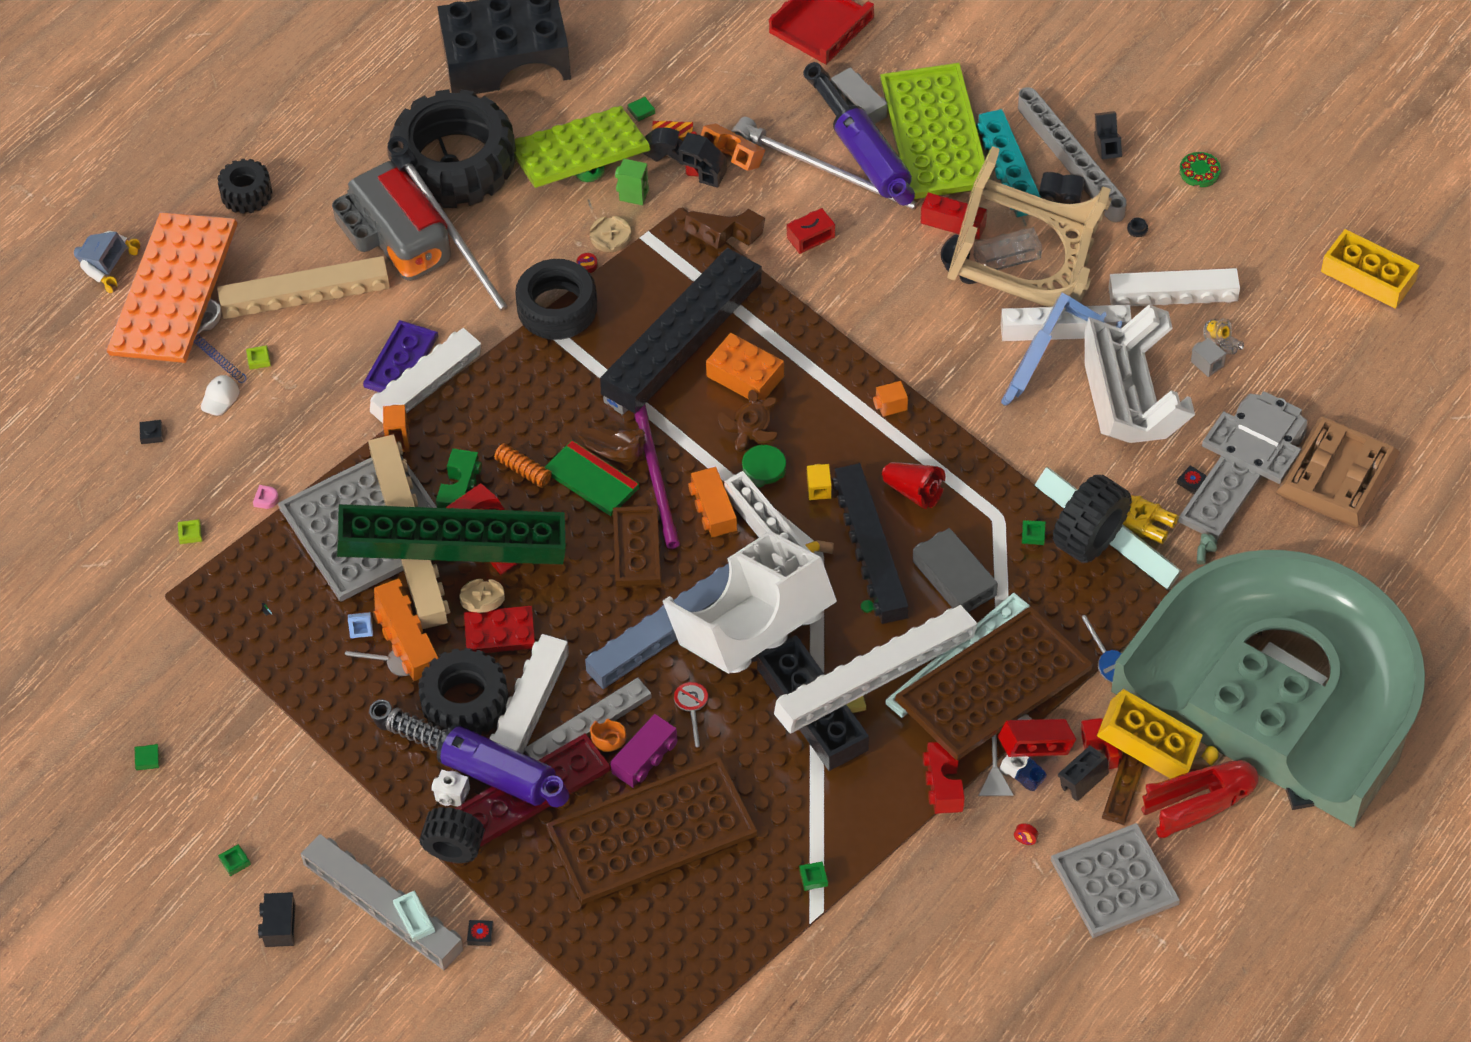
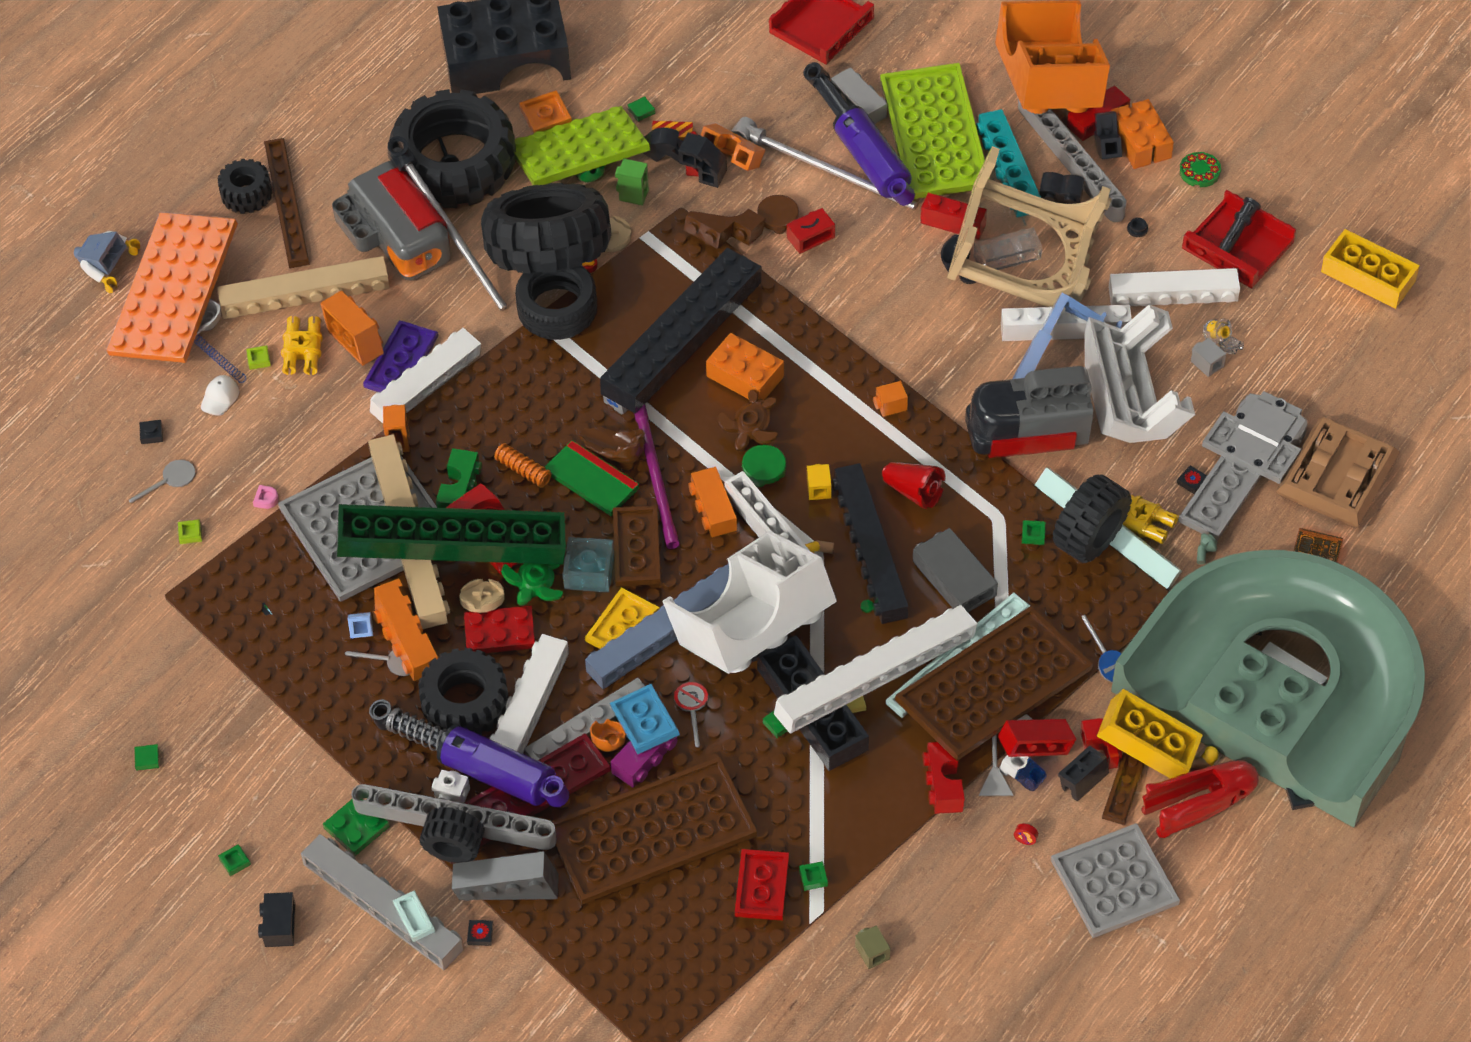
none -> light grey piece [129,460,195,503]
none -> reddish brown tile [264,138,310,269]
none -> yellow pin [281,316,323,375]
none -> orange brick [320,290,384,366]
none -> green plate [323,799,390,856]
none -> light grey beam [351,784,557,850]
none -> dark grey wedge [452,852,559,901]
none -> black tyre [481,183,612,273]
none -> green animal [501,563,563,606]
none -> orange plate [519,90,572,134]
none -> clear light blue brick [563,537,614,592]
none -> yellow wing [585,587,660,649]
none -> dark azure tile [610,684,680,755]
none -> red plate [735,849,789,921]
none -> reddish brown tile [757,195,799,234]
none -> green plate [763,710,787,738]
none -> olive brick [855,925,890,969]
none -> piece [965,366,1093,458]
none -> orange piece [995,0,1110,114]
none -> red brick [1067,85,1131,141]
none -> orange piece [1111,99,1174,169]
none -> red panel [1182,190,1296,289]
none -> black pin [1219,197,1261,253]
none -> clear orange tile [1294,528,1343,562]

